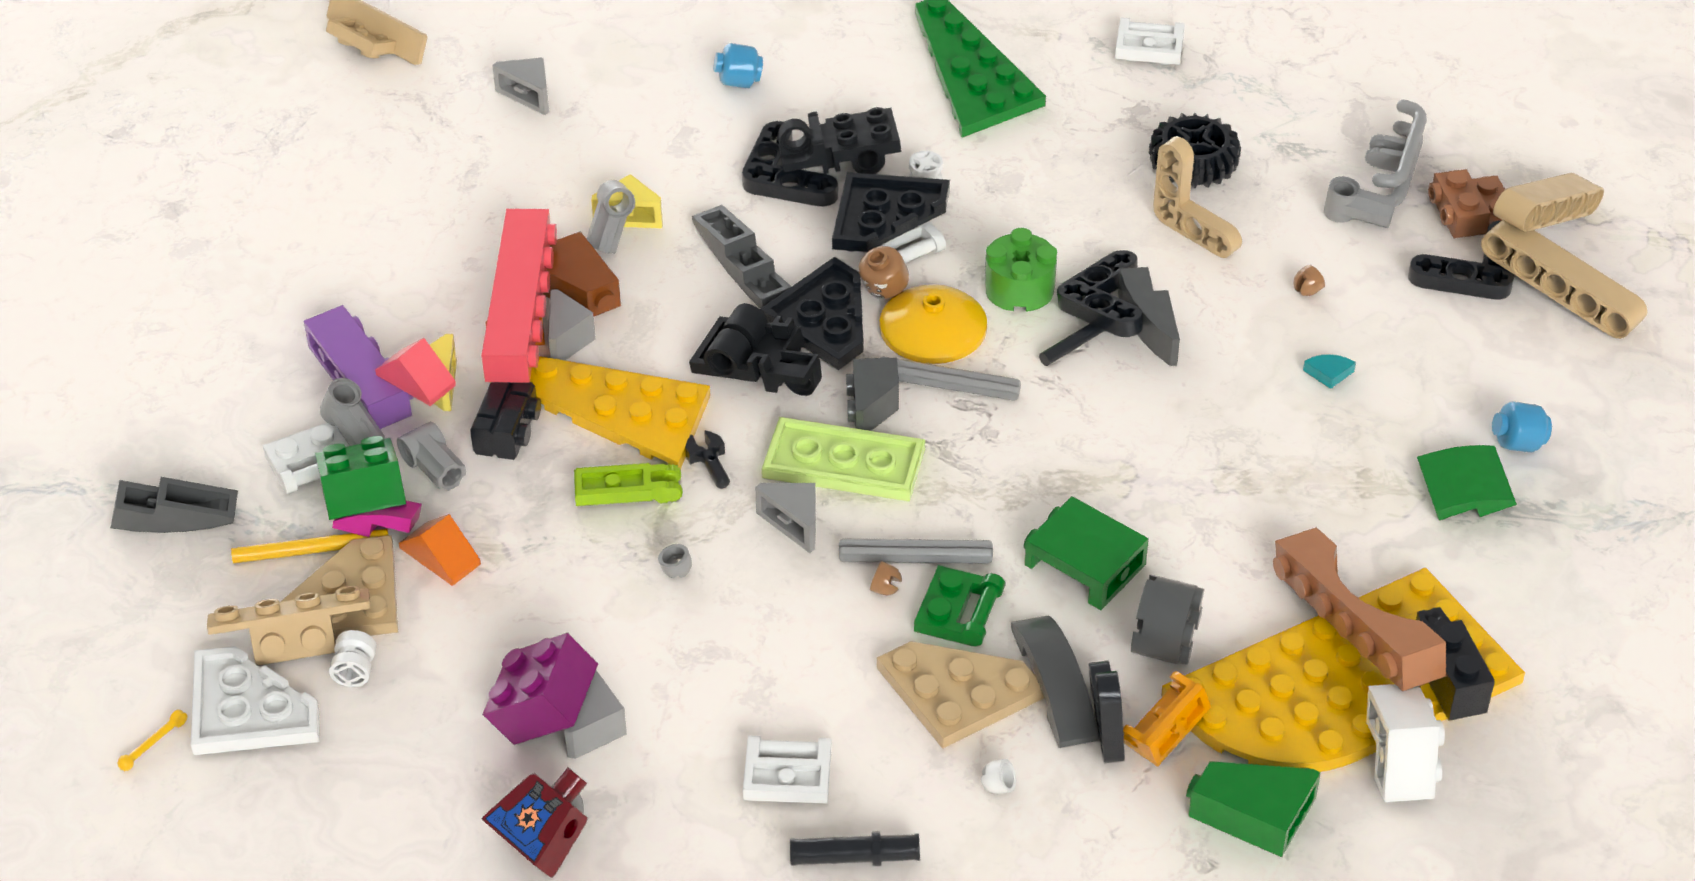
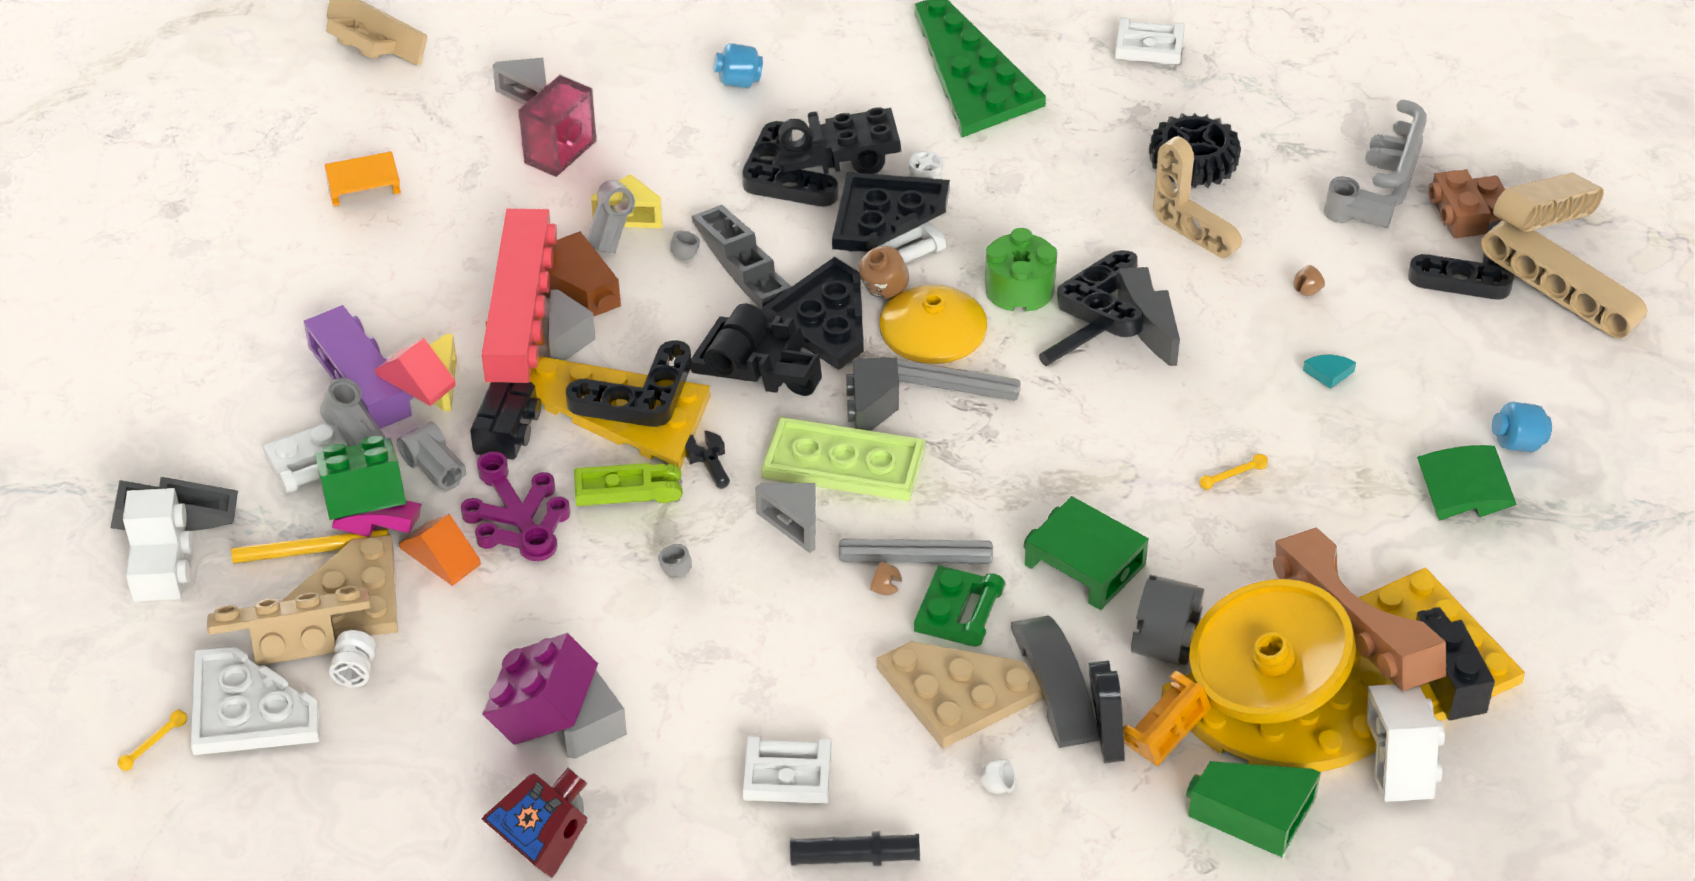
none -> white brick [123,488,193,602]
none -> light orange hinge [324,151,401,206]
none -> magenta plant [461,452,570,561]
none -> clear pink brick [518,75,597,177]
none -> black beam [566,340,692,427]
none -> light grey hinge [670,230,700,261]
none -> yellow dish [1189,579,1356,724]
none -> yellow hinge [1199,454,1268,490]

